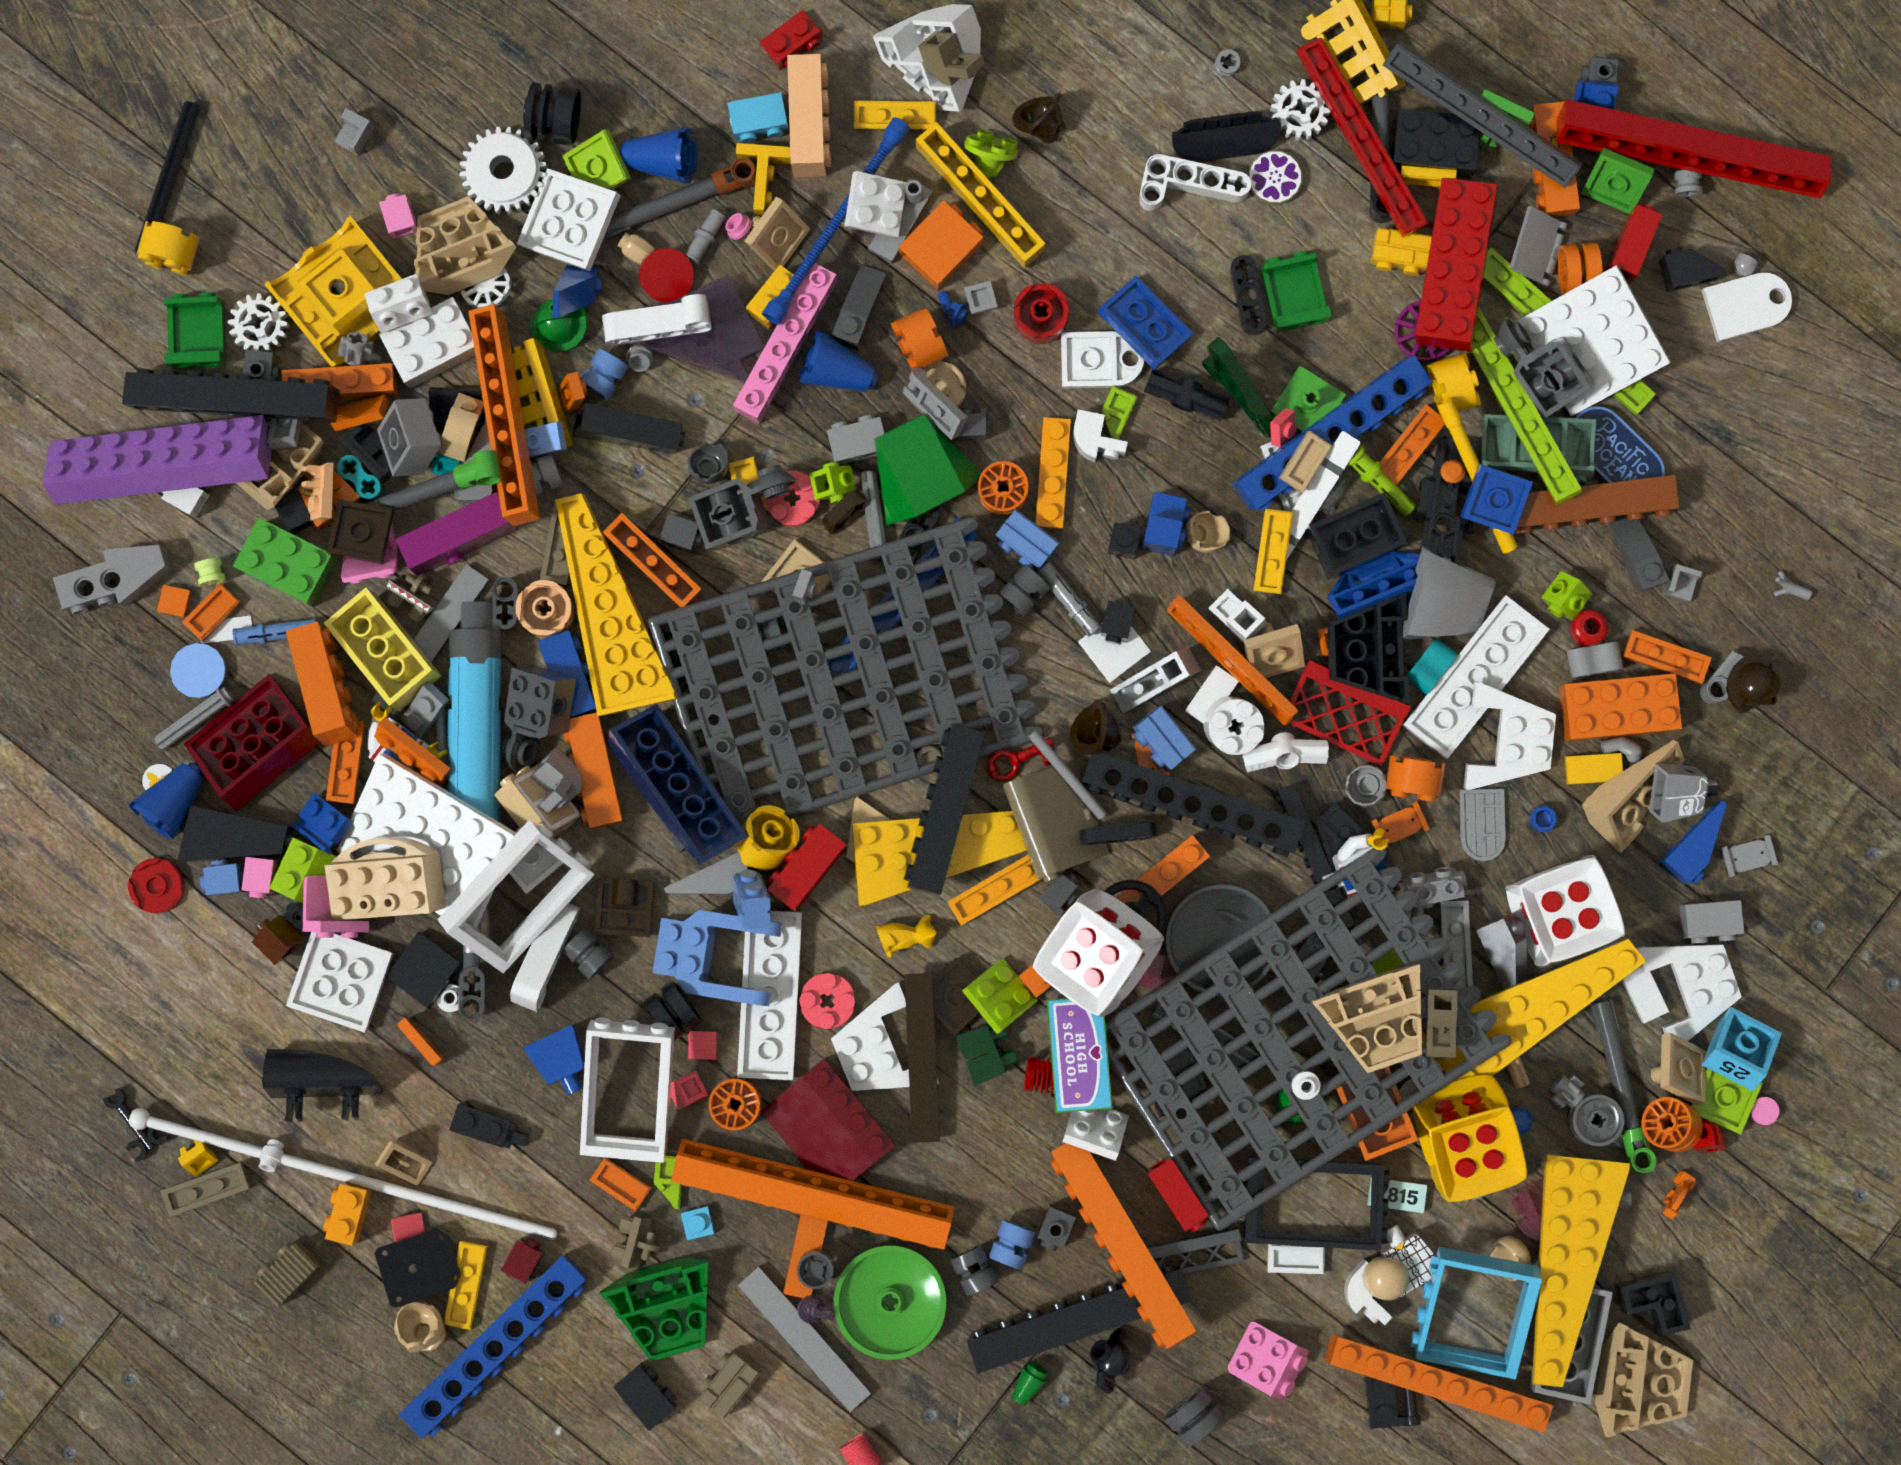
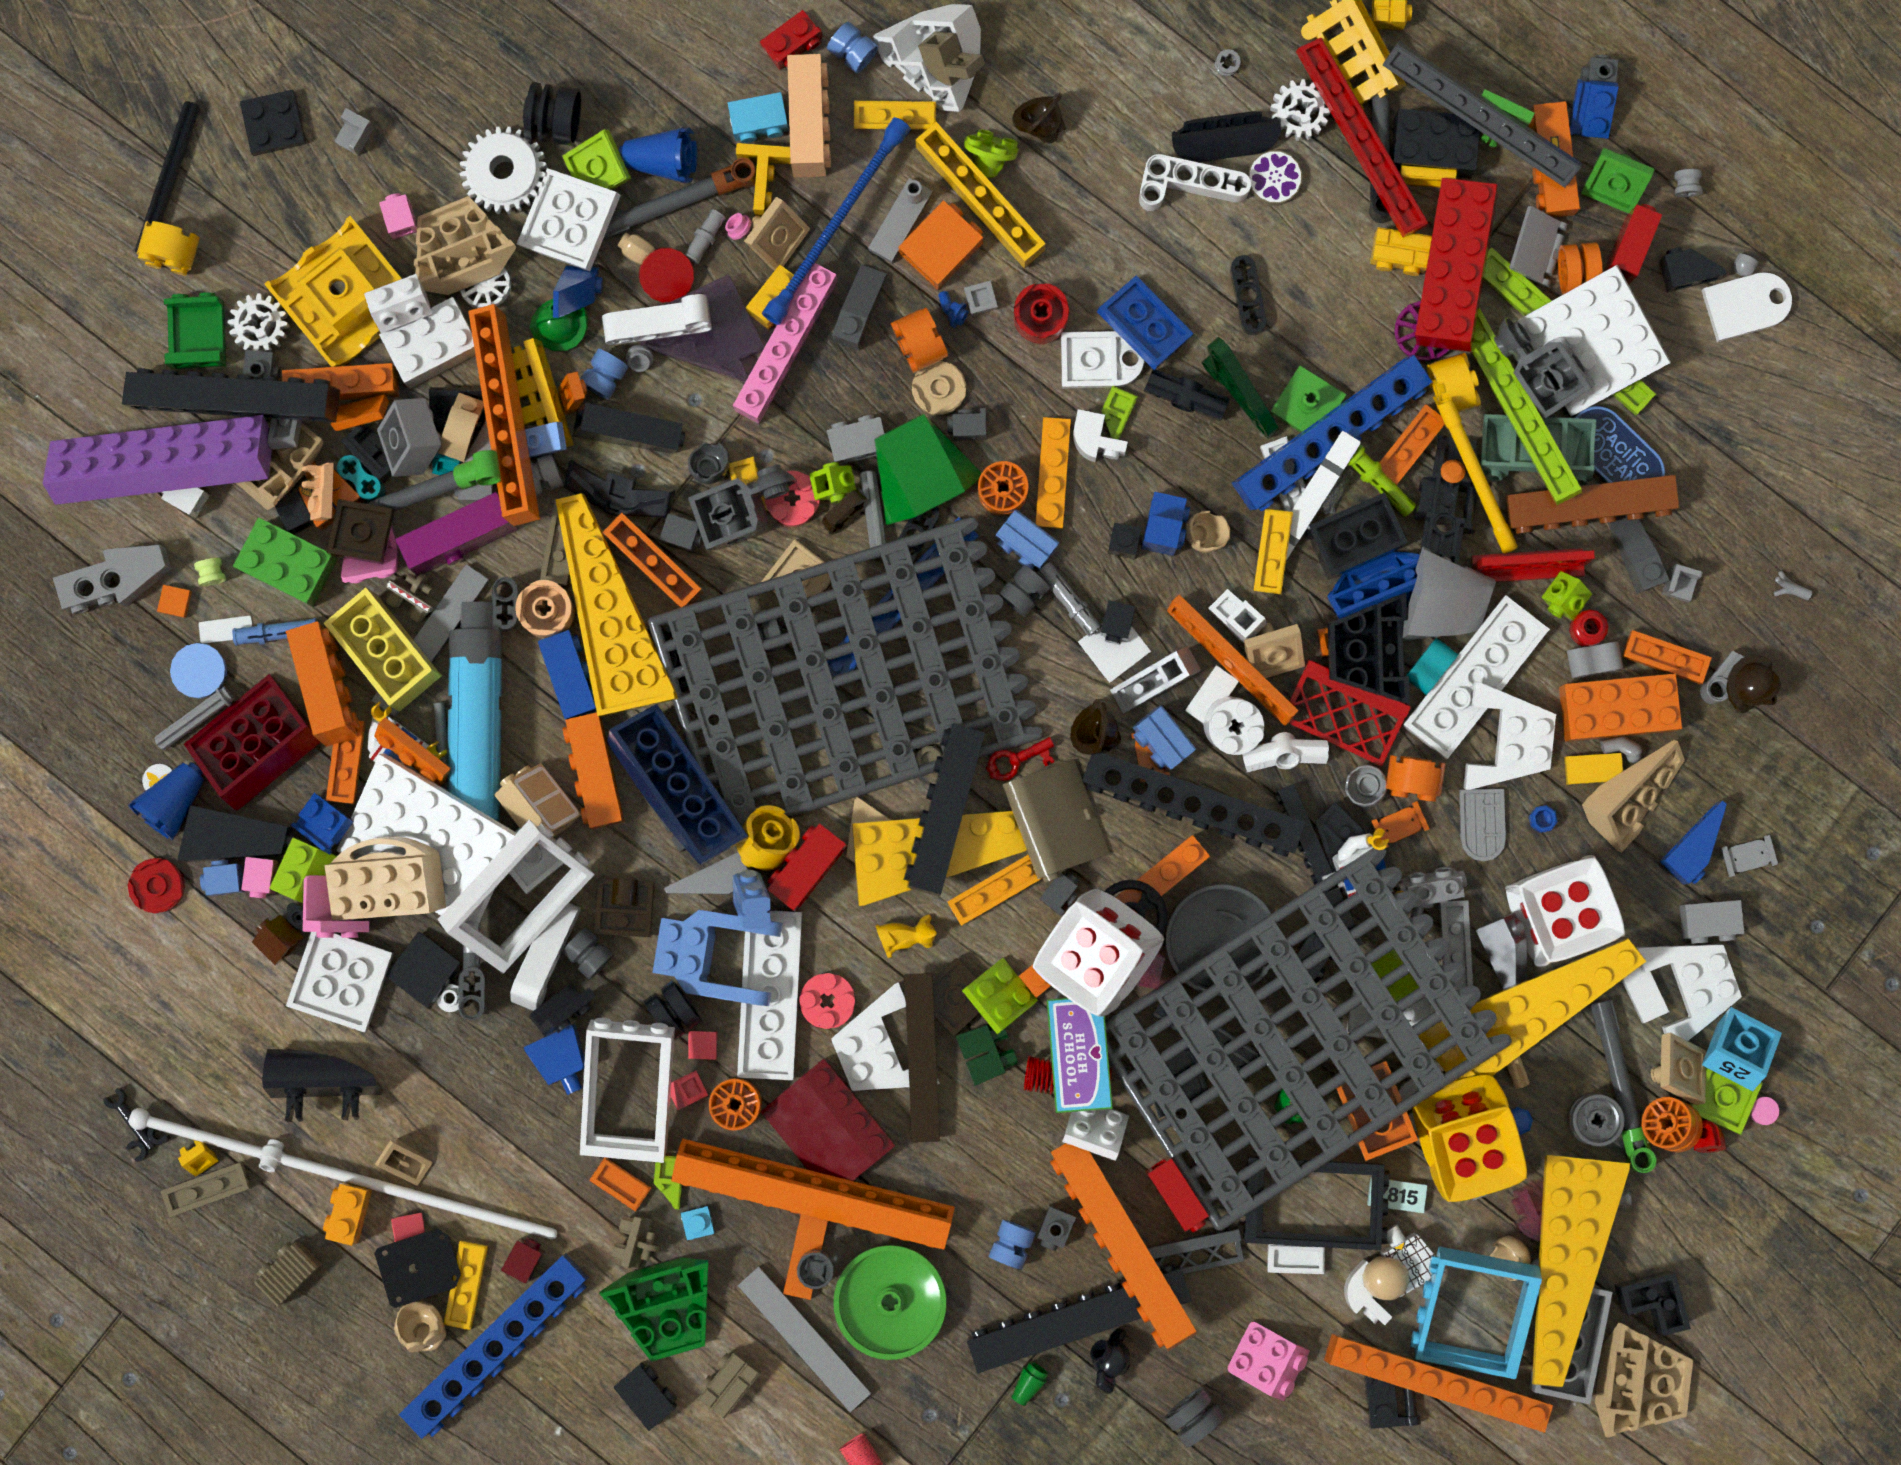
orange tile [182,583,242,642] -> none
light grey gear [338,331,374,366] -> none
orange tile [398,1017,446,1066] -> none
light grey plate [400,681,449,738] -> none
black hinge [449,1103,529,1149] -> none
dark grey brick [501,664,576,773] -> none
light grey brick [531,747,583,813] -> none
light grey plate [792,569,817,605] -> none
clear purple plate [797,1295,835,1324] -> none
blue cone [799,330,878,392] -> none
white plate [844,171,907,238] -> none
light grey plate [903,367,968,440] -> none
dark grey wheel [950,1244,999,1296] -> none
light grey bar [1028,729,1107,820] -> none
black beam [1079,822,1158,845] -> none
green panel [1261,251,1332,333] -> none
coral plate [1270,408,1297,448] -> none
tan tile [1279,431,1332,493] -> none
white plate [1291,1071,1320,1100] -> none
tan wedge [1311,964,1422,1073] -> none
dark tan brick [1426,989,1457,1058] -> none
blue plate [1460,464,1533,535] -> none
light grey gear [1550,1074,1585,1109] -> none
red brick [1556,99,1831,199] -> none
light grey torso [1649,763,1718,823] -> none
orange piece [1663,1171,1696,1220] -> none
none -> black plate [240,89,306,156]
none -> black bracket [529,984,596,1037]
none -> black plate [564,460,675,518]
none -> medium blue wheel [827,22,879,74]
none -> red fence [1471,548,1595,583]

